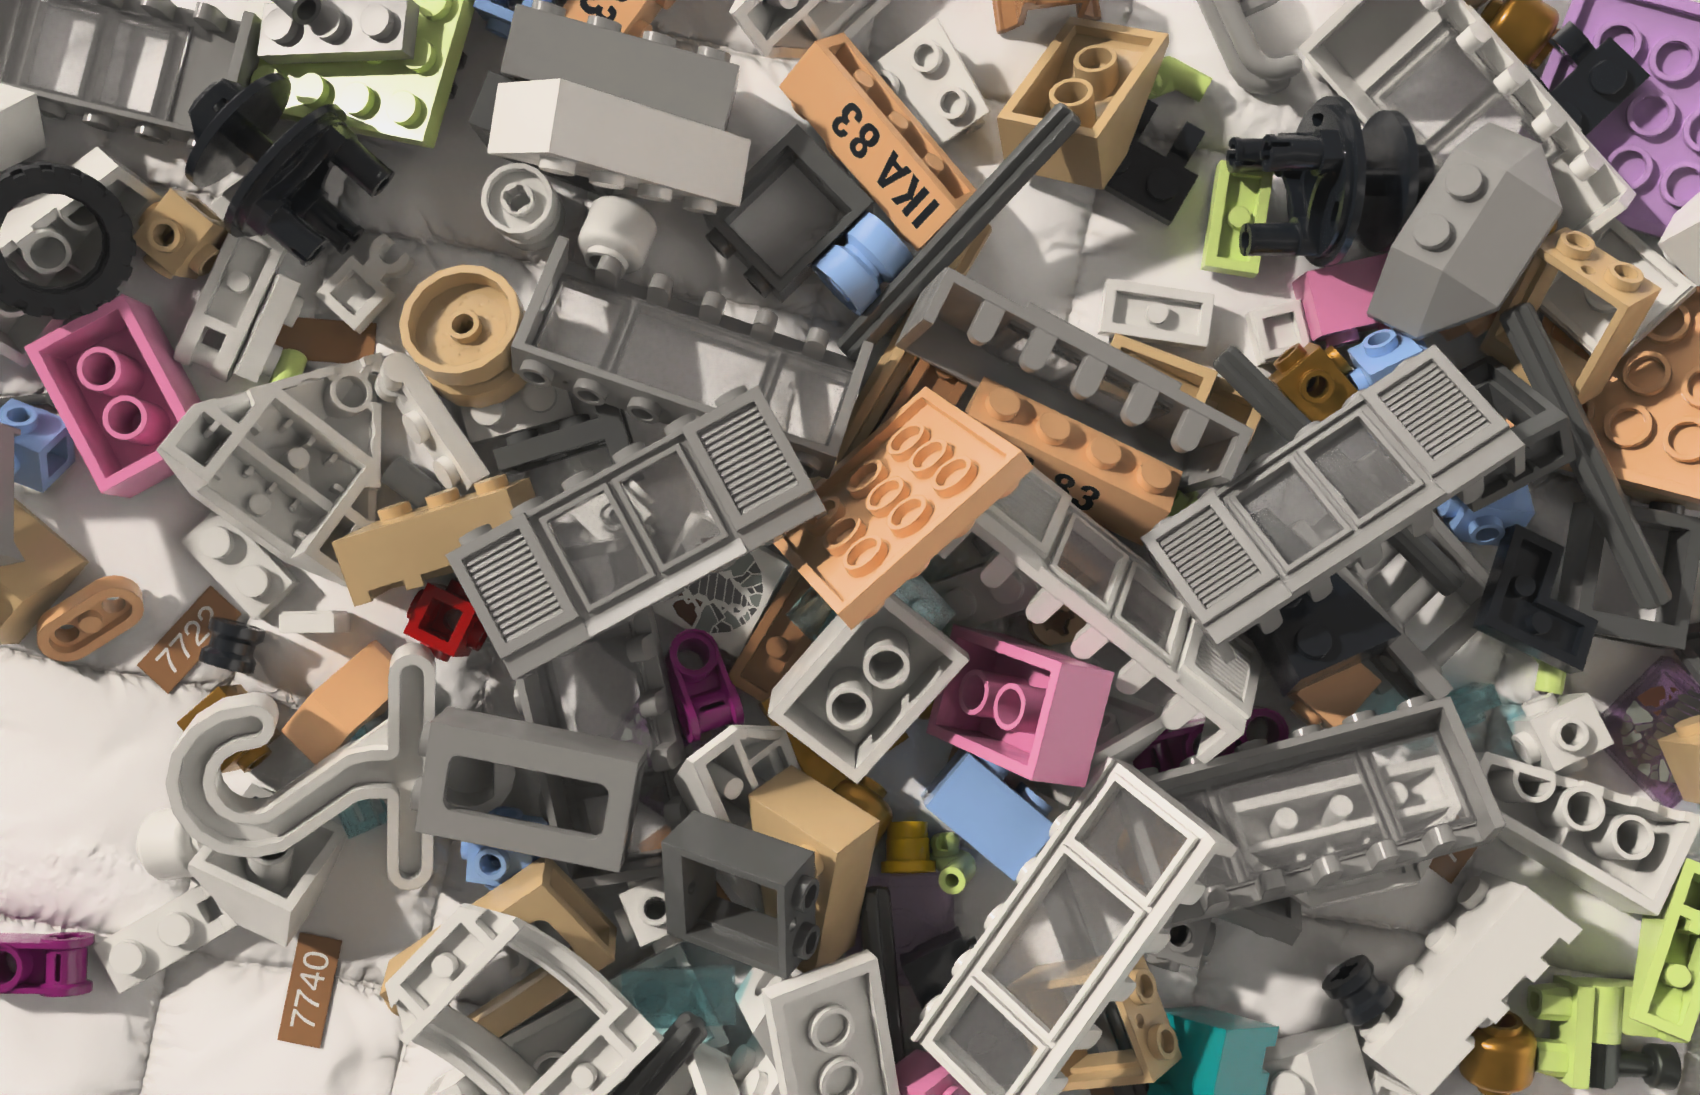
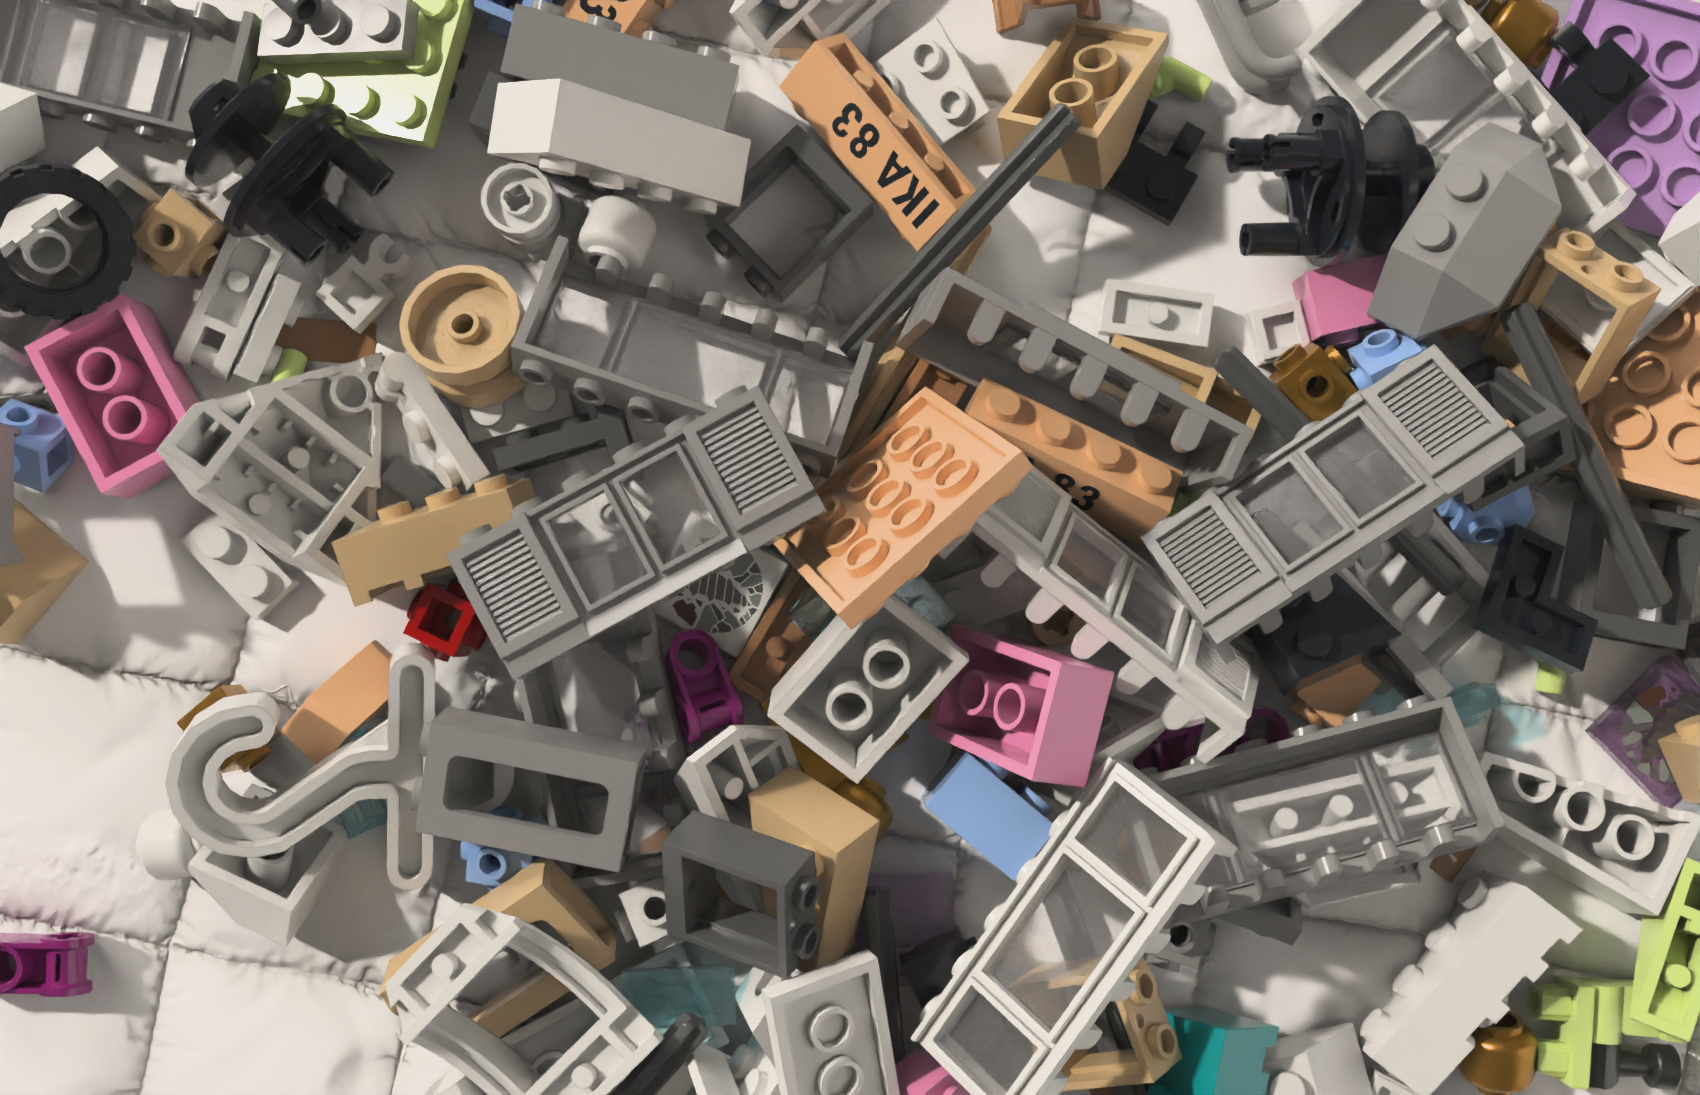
light nougat plate [36,575,144,662] -> none
white plate [93,884,239,994] -> none
medium nougat sticker [137,585,242,694] -> none
black wheel [198,617,266,674] -> none
medium nougat sticker [277,932,342,1048] -> none
white tile [279,610,351,634] -> none
light blue wheel [812,212,913,316] -> none
yellow piece [881,821,936,874] -> none
yellowish green arm [930,832,976,895] -> none
yellowish green plate [1200,160,1274,278] -> none
black wheel [1322,955,1395,1026] -> none
white brick [1506,692,1614,776] -> none

